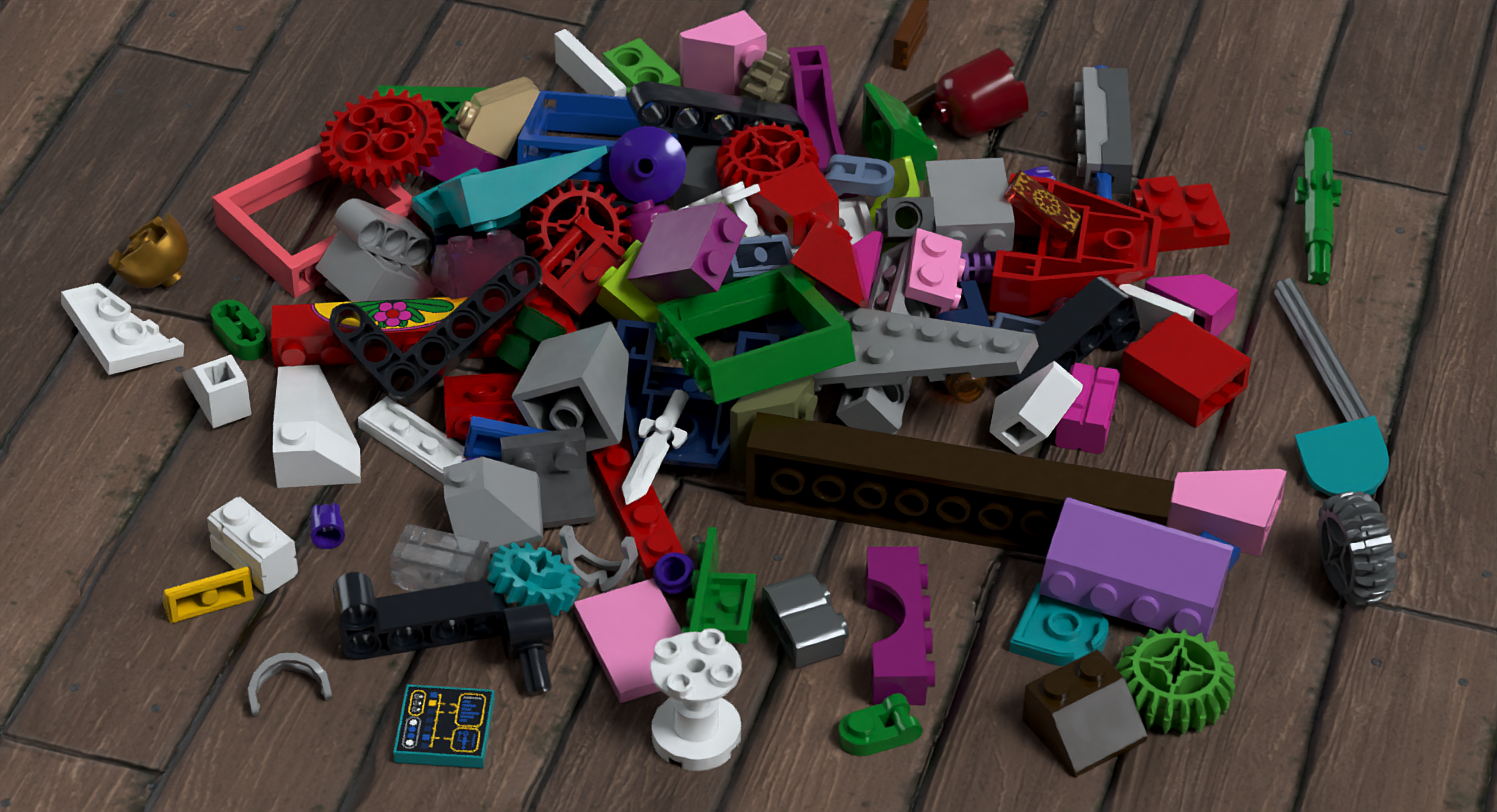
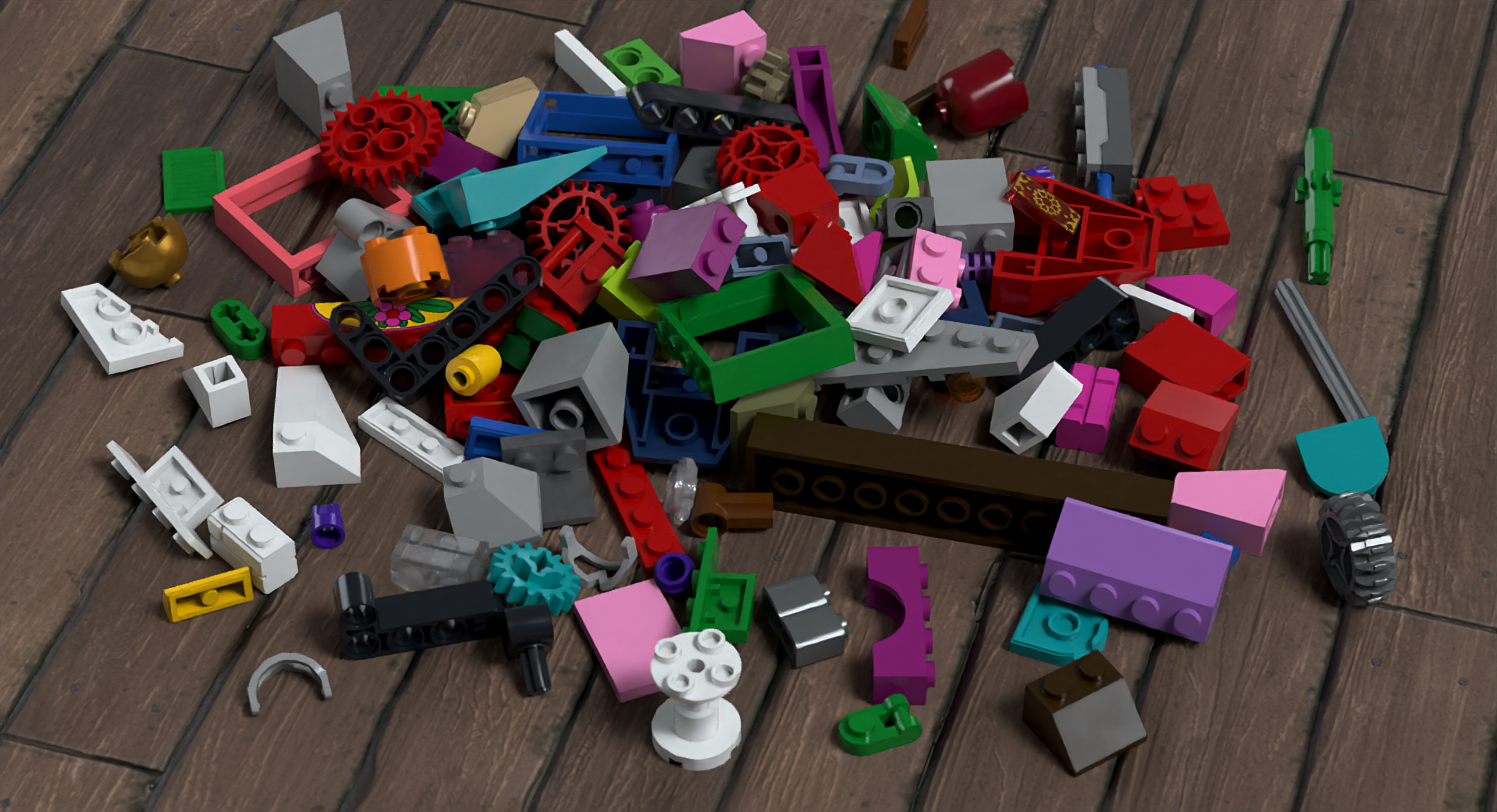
tile [394,684,495,768] -> none
dark purple dish [609,126,687,204] -> none
white sword [622,390,689,505] -> none
bright green gear [1116,626,1235,735] -> none
none -> white bracket [106,440,224,560]
none -> green window [162,146,226,215]
none -> light grey slope [272,11,354,141]
none -> orange brick [360,226,451,308]
none -> yellow brick [445,344,502,396]
none -> clear gear [665,457,698,525]
none -> reddish brown piece [690,482,773,538]
none -> white tile [846,274,954,353]
none -> red slope [1128,380,1241,472]

